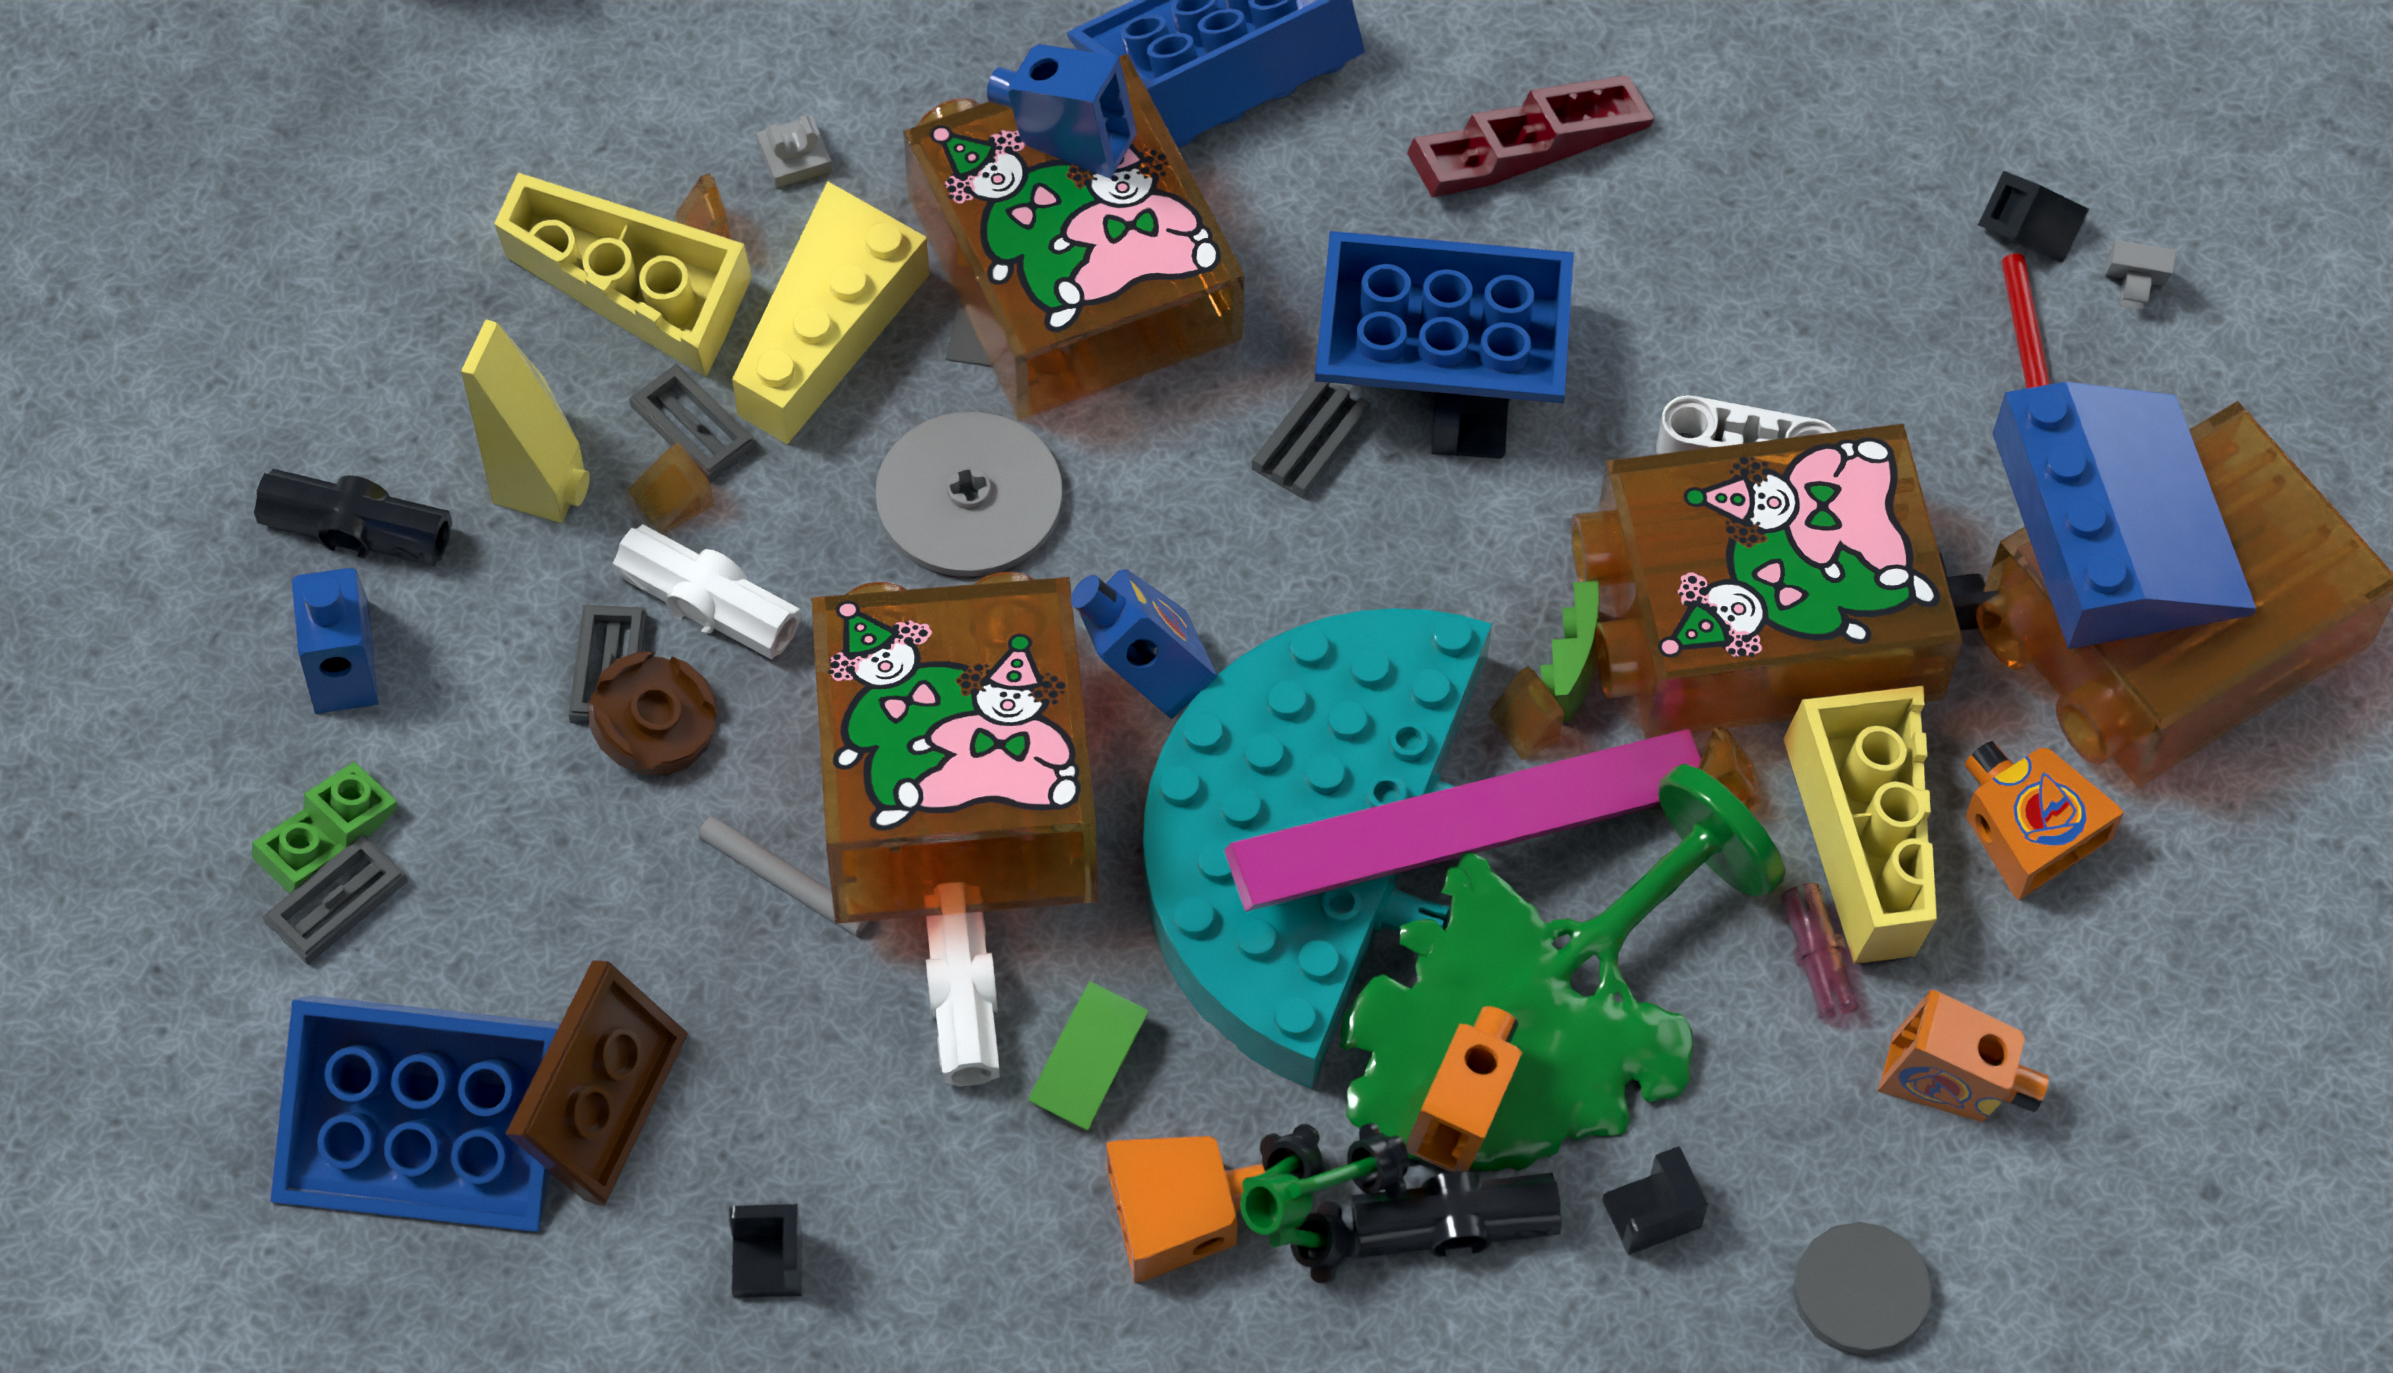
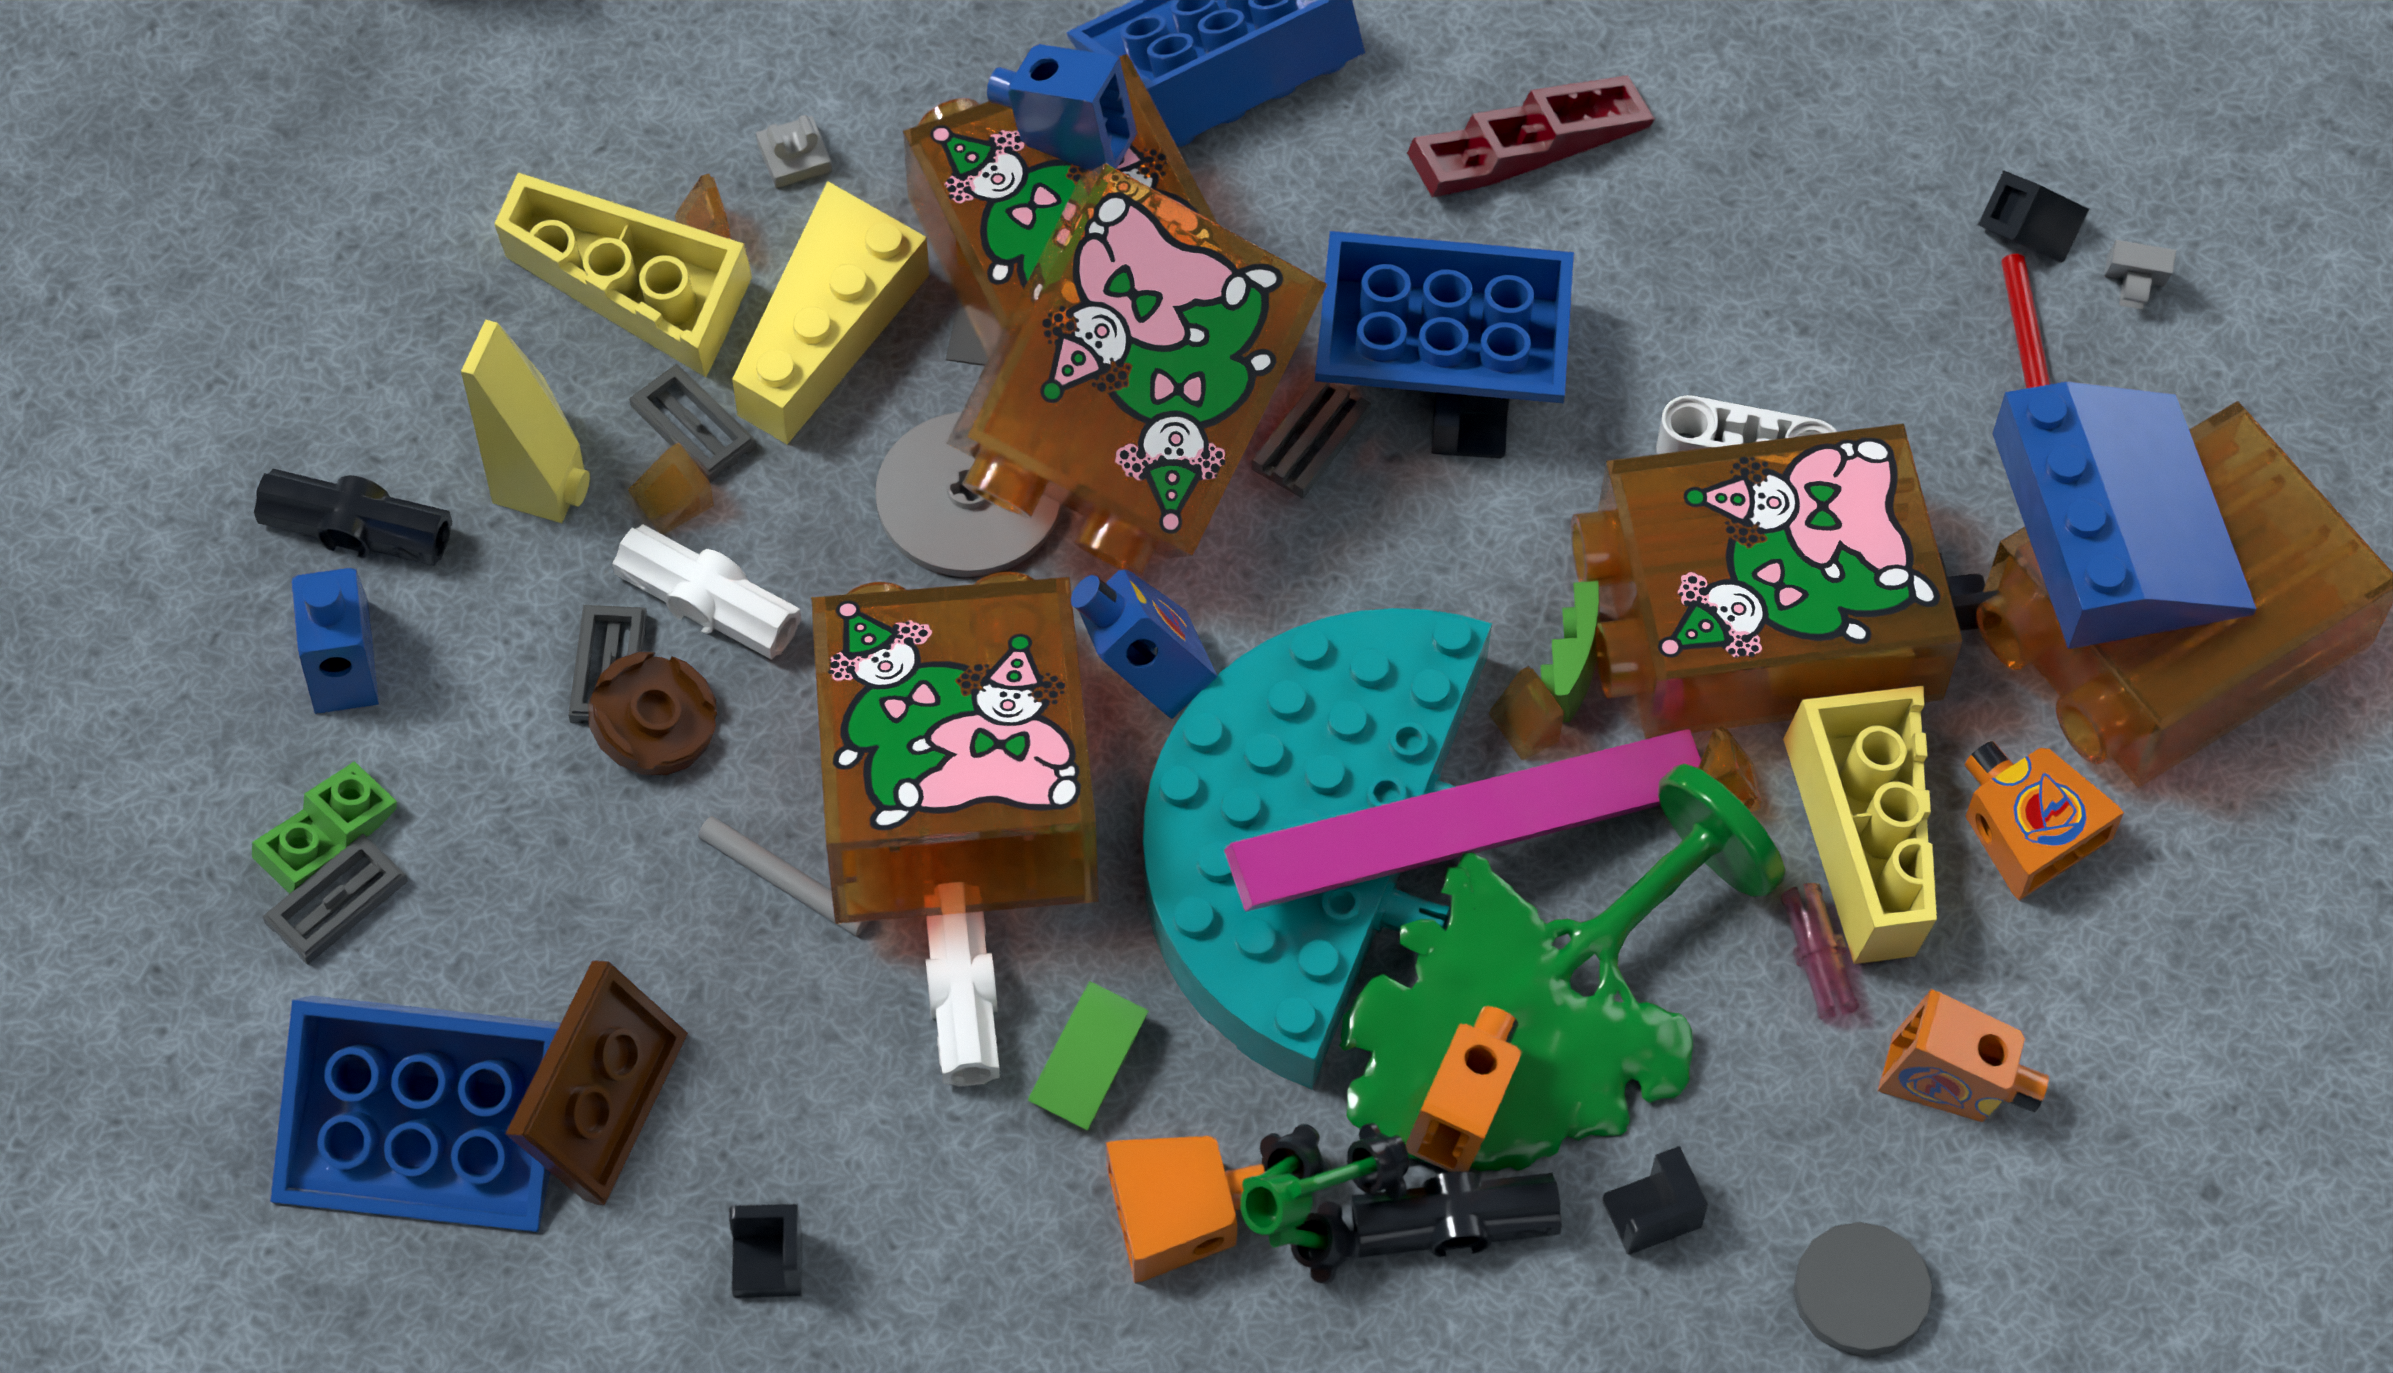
none -> brick [946,163,1328,577]

